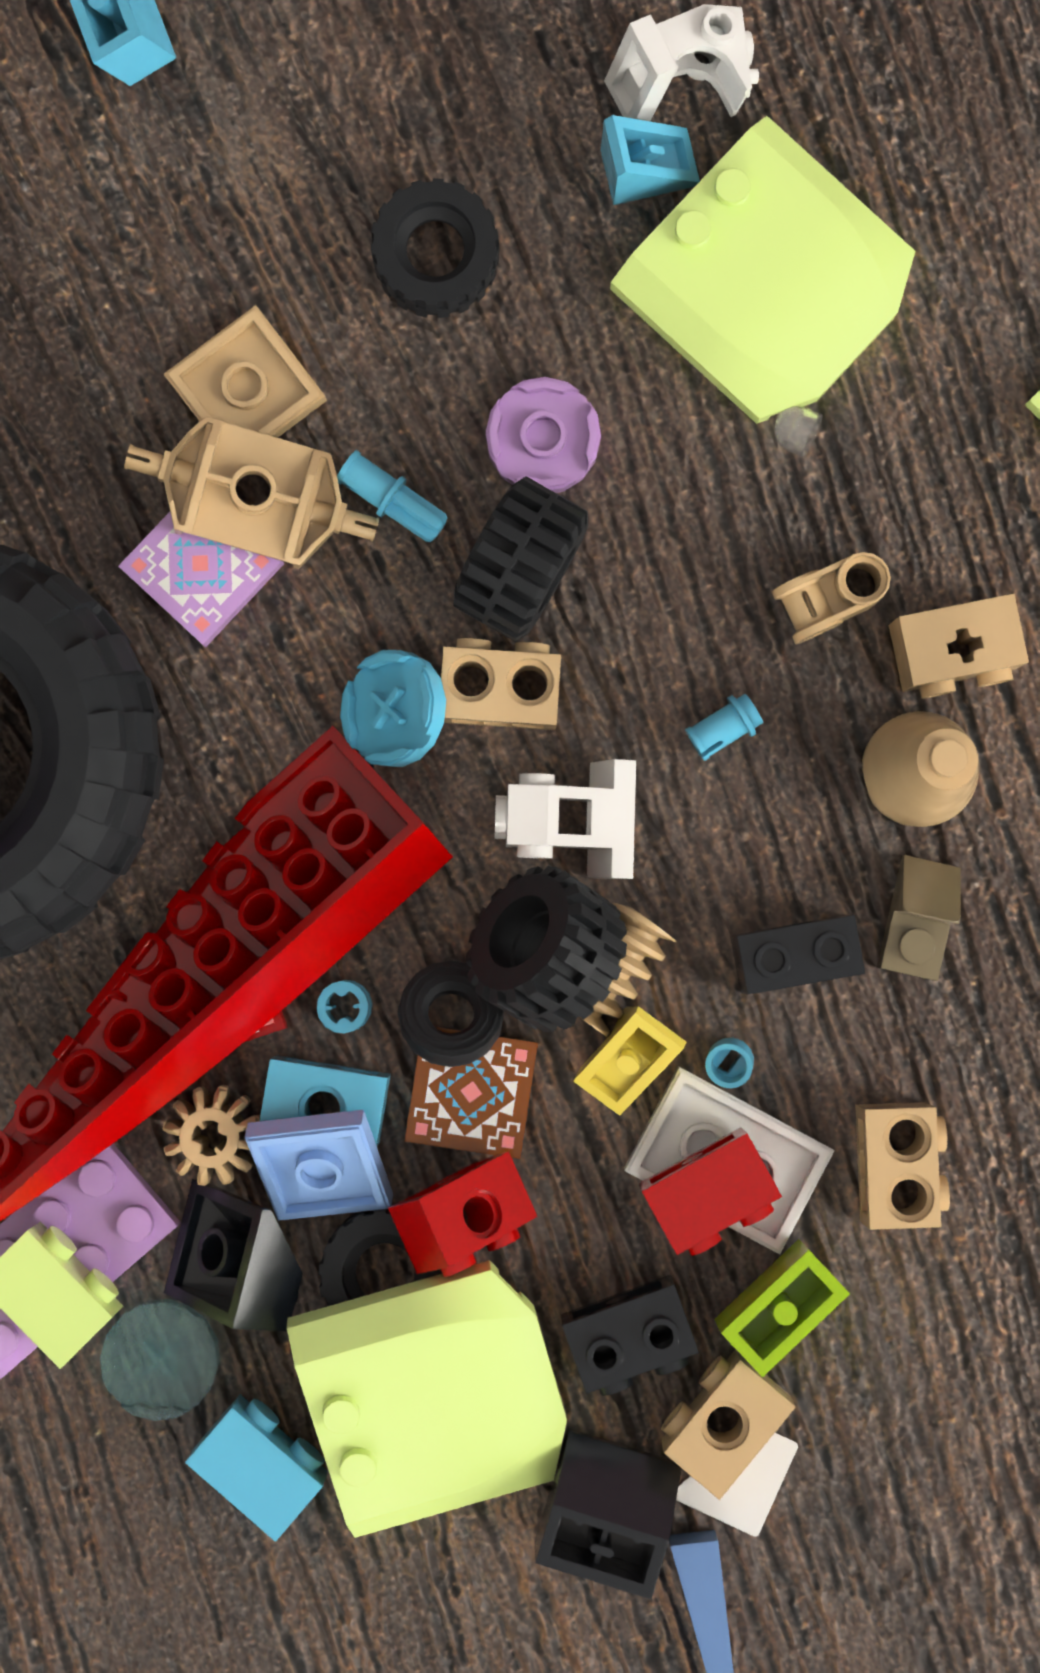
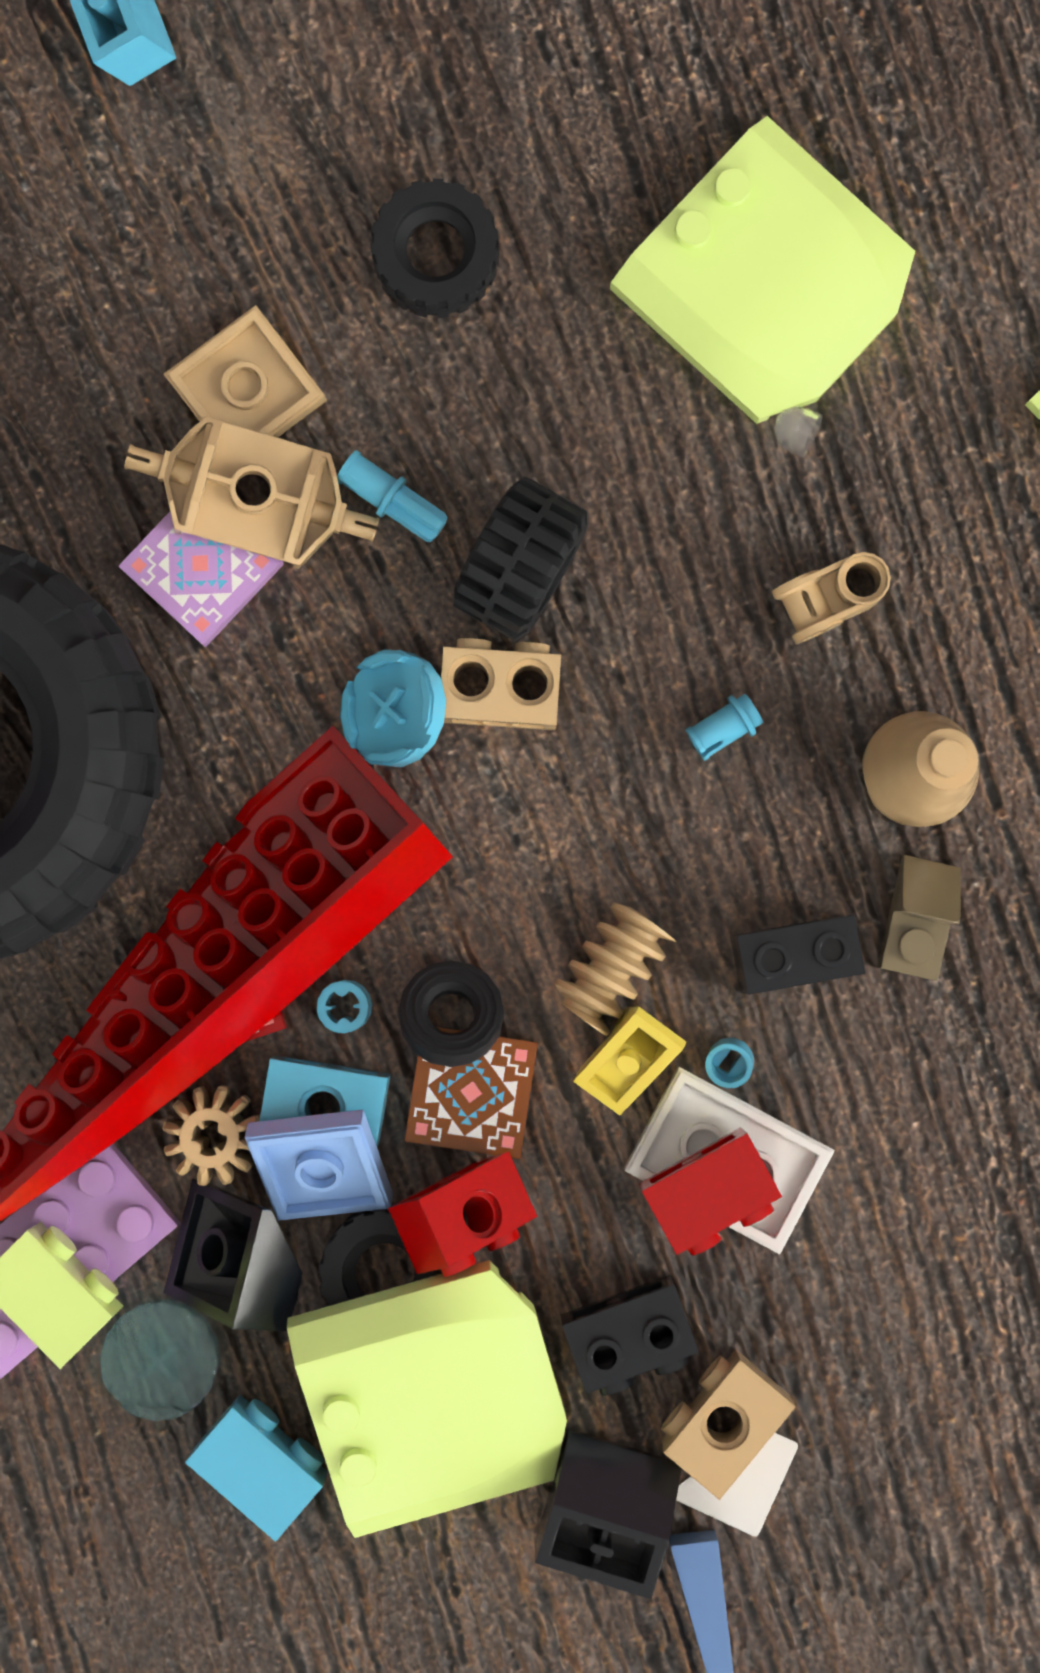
black tyre [466,866,627,1032] -> none
lavender tile [486,377,601,493] -> none
white tile [495,759,636,879] -> none
medium azure slope [600,115,700,205] -> none
white tile [604,4,759,121] -> none
lime brick [714,1239,850,1378] -> none
tan brick [855,1102,950,1230] -> none
tan brick [889,594,1029,699] -> none

